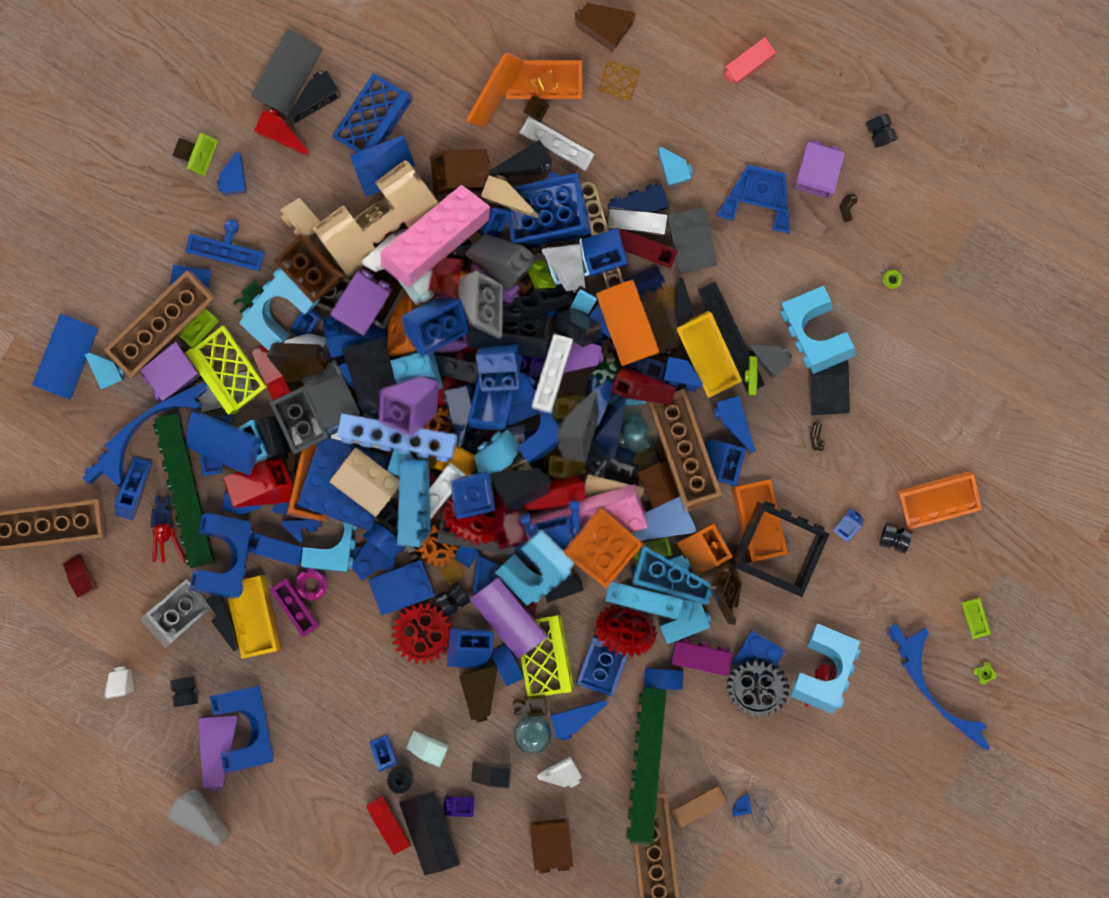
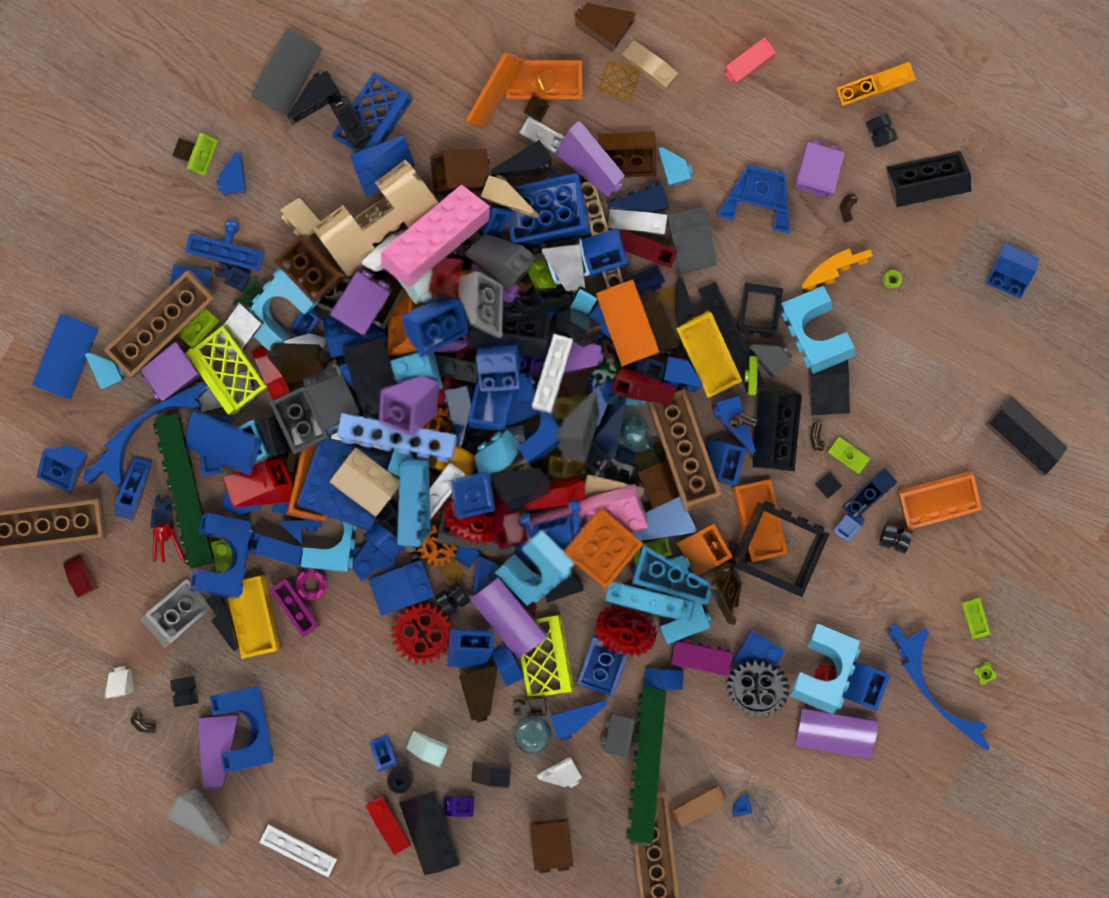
red slope [254,109,310,156] -> none
none -> blue slope [37,446,88,493]
none -> dark brown arm [130,712,156,733]
none -> flat silver piece [210,302,264,364]
none -> lime plate [211,540,232,574]
none -> dark blue plate [214,263,251,292]
none -> white plate [259,825,337,877]
none -> black plate [328,93,370,148]
none -> medium lavender slope [555,121,625,197]
none -> reddish brown slope [598,132,656,177]
none -> dark grey slope [601,713,635,758]
none -> tan slope [622,40,678,91]
none -> dark brown arm [728,412,758,429]
none -> black window [738,283,783,338]
none -> black slope [752,391,802,472]
none -> medium lavender slope [795,708,879,759]
none -> light orange slope [800,248,873,292]
none -> black tile [815,472,842,499]
none -> lime plate [827,437,870,475]
none -> light orange slope [836,62,916,106]
none -> dark blue slope [842,468,898,520]
none -> blue slope [842,661,890,711]
none -> black slope [886,151,972,207]
none -> blue slope [985,243,1040,299]
none -> black slope [985,396,1067,476]

